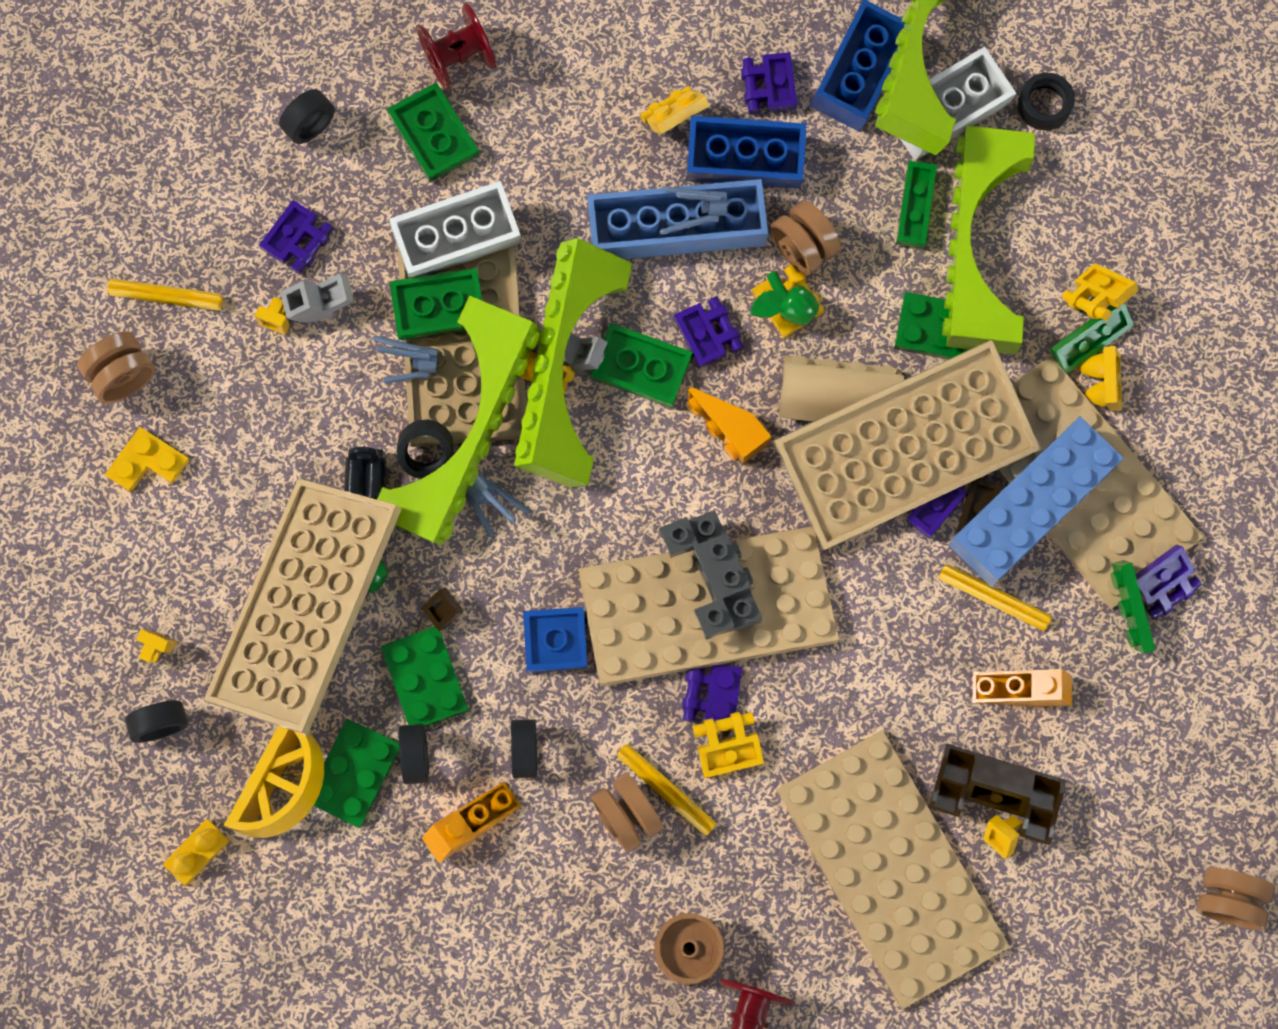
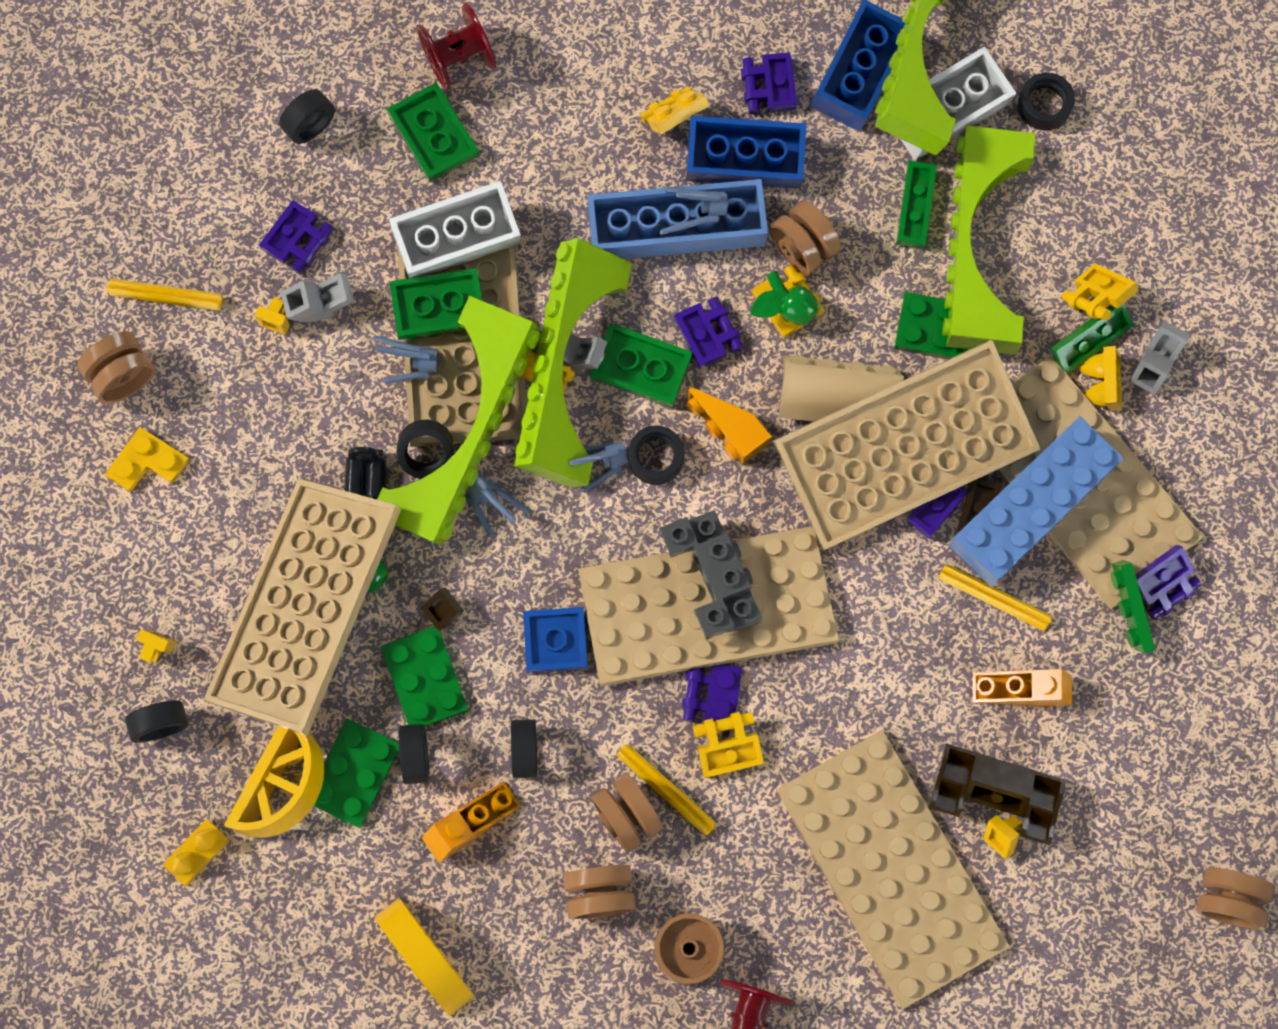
none -> yellow window [374,897,475,1016]
none -> medium nougat wheel [563,865,636,920]
none -> sand blue plant [570,441,628,492]
none -> black tyre [628,425,684,485]
none -> light grey brick [1129,321,1190,395]

